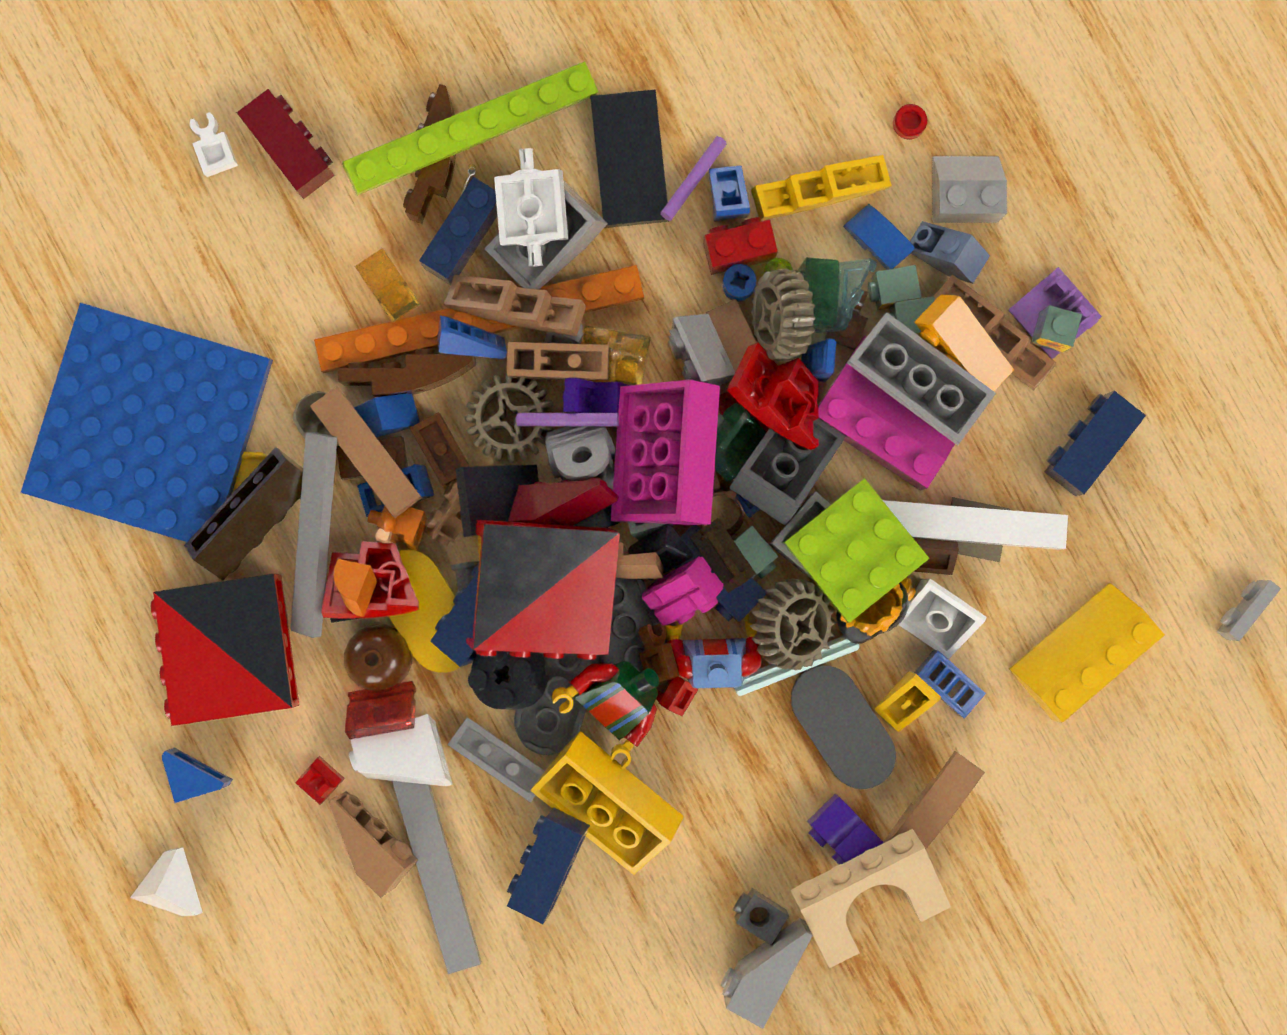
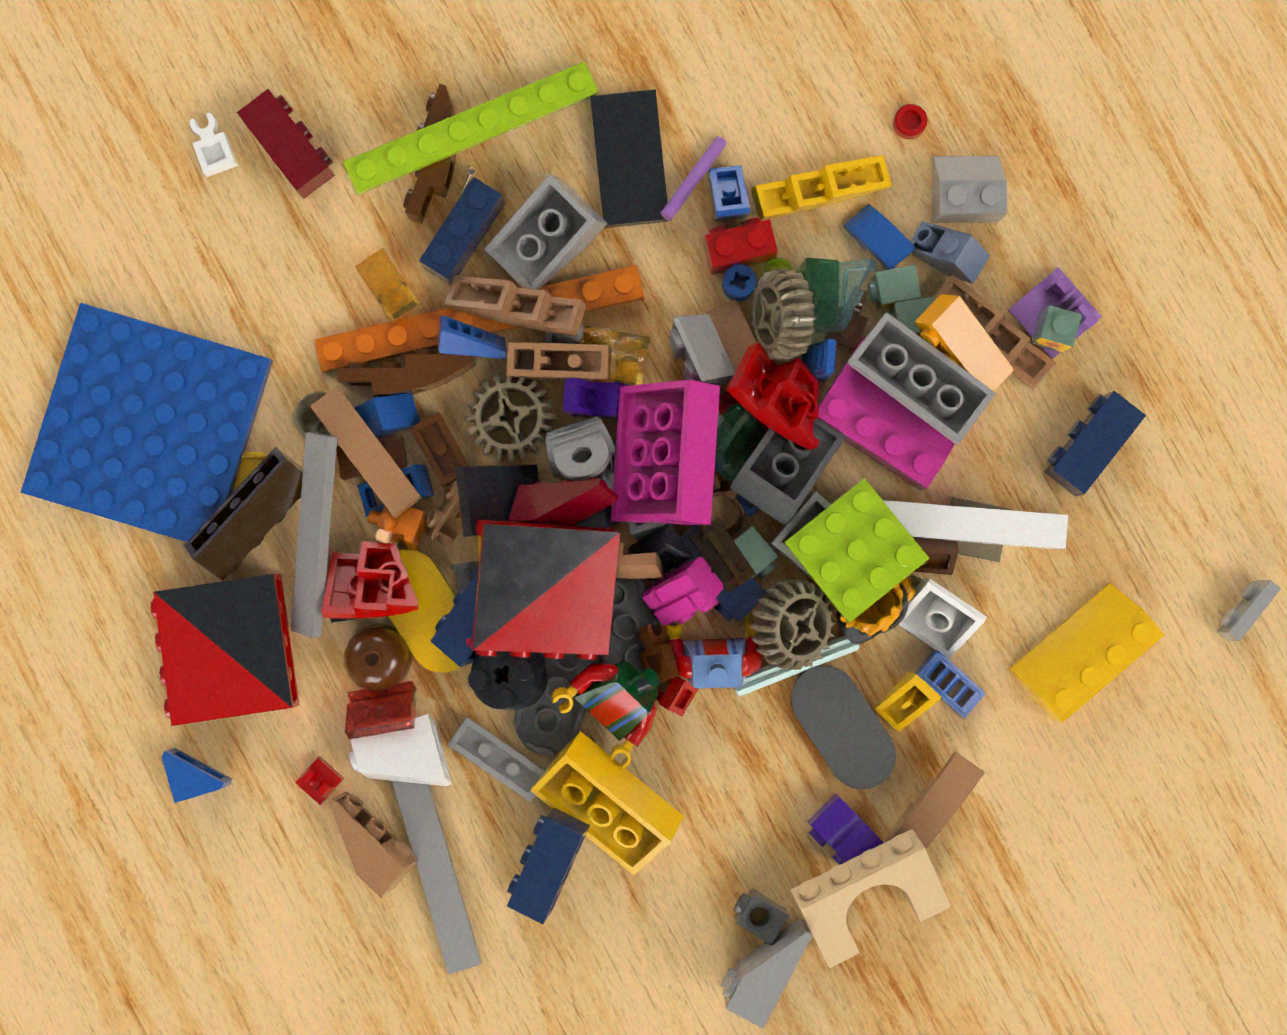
white slope [130,847,203,916] -> none
orange brick [334,559,377,617] -> none
white plate [494,148,568,267] -> none
medium lavender bar [516,413,619,426] -> none

